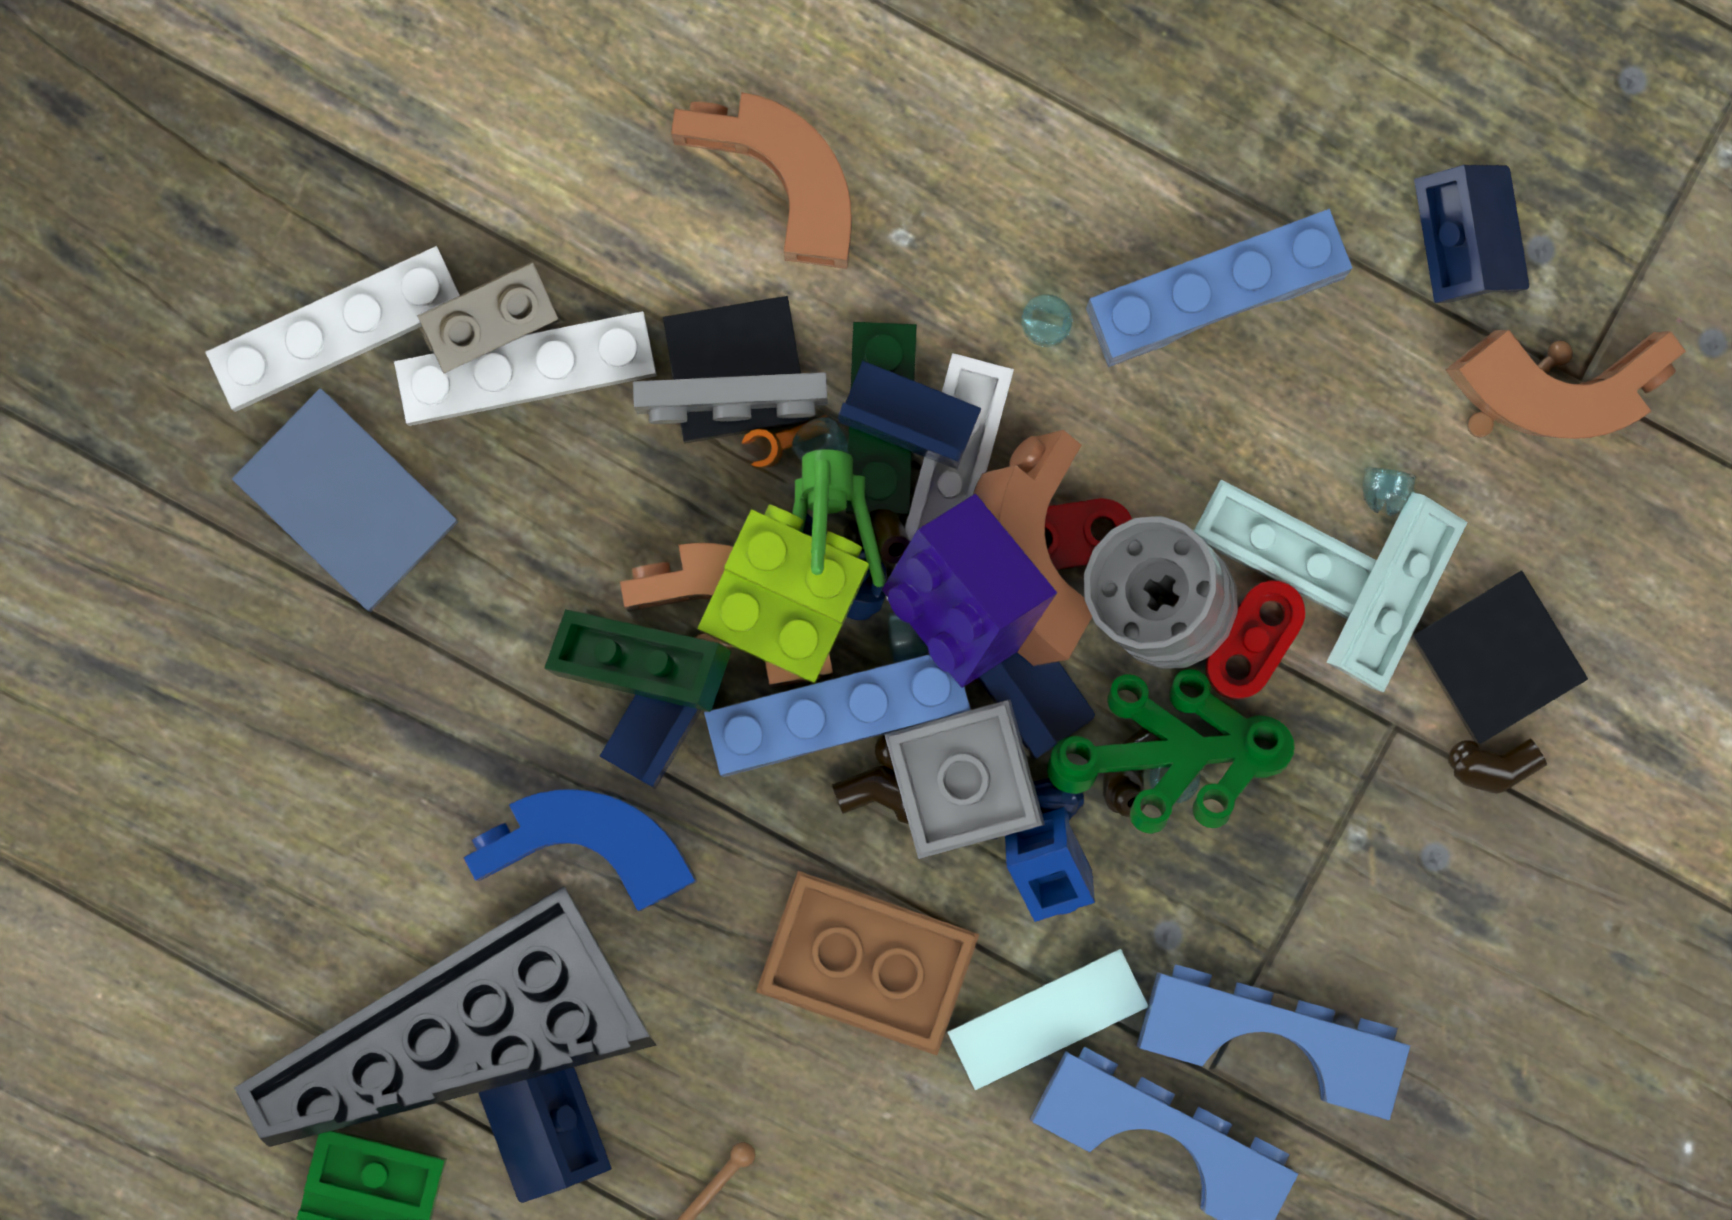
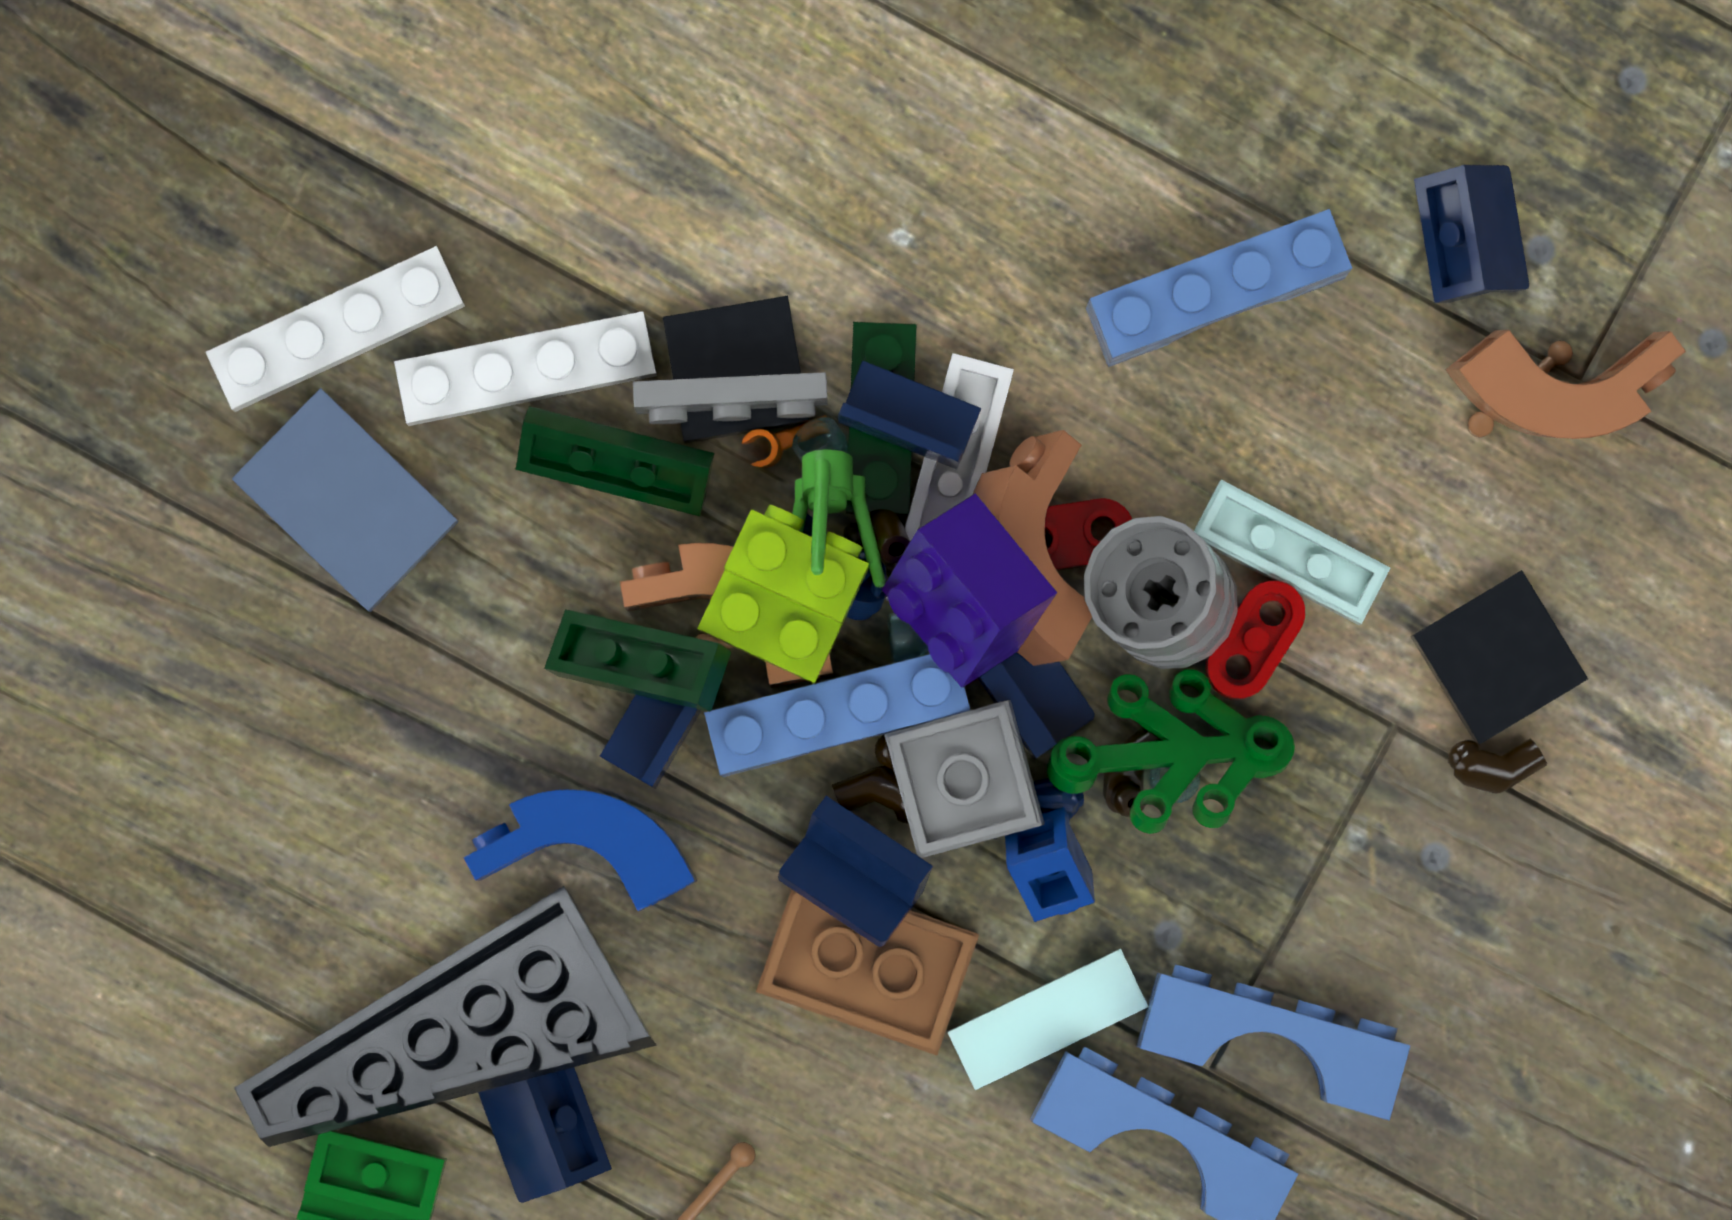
dark tan hinge [417,261,558,373] -> none
nougat arch [671,92,852,269] -> none
clear light blue hinge [1021,294,1072,347] -> none
light aqua tile [1327,492,1468,693] -> none
clear light blue hinge [1362,467,1416,516] -> none
none -> dark green plate [515,406,715,517]
none -> dark blue panel [778,796,933,947]

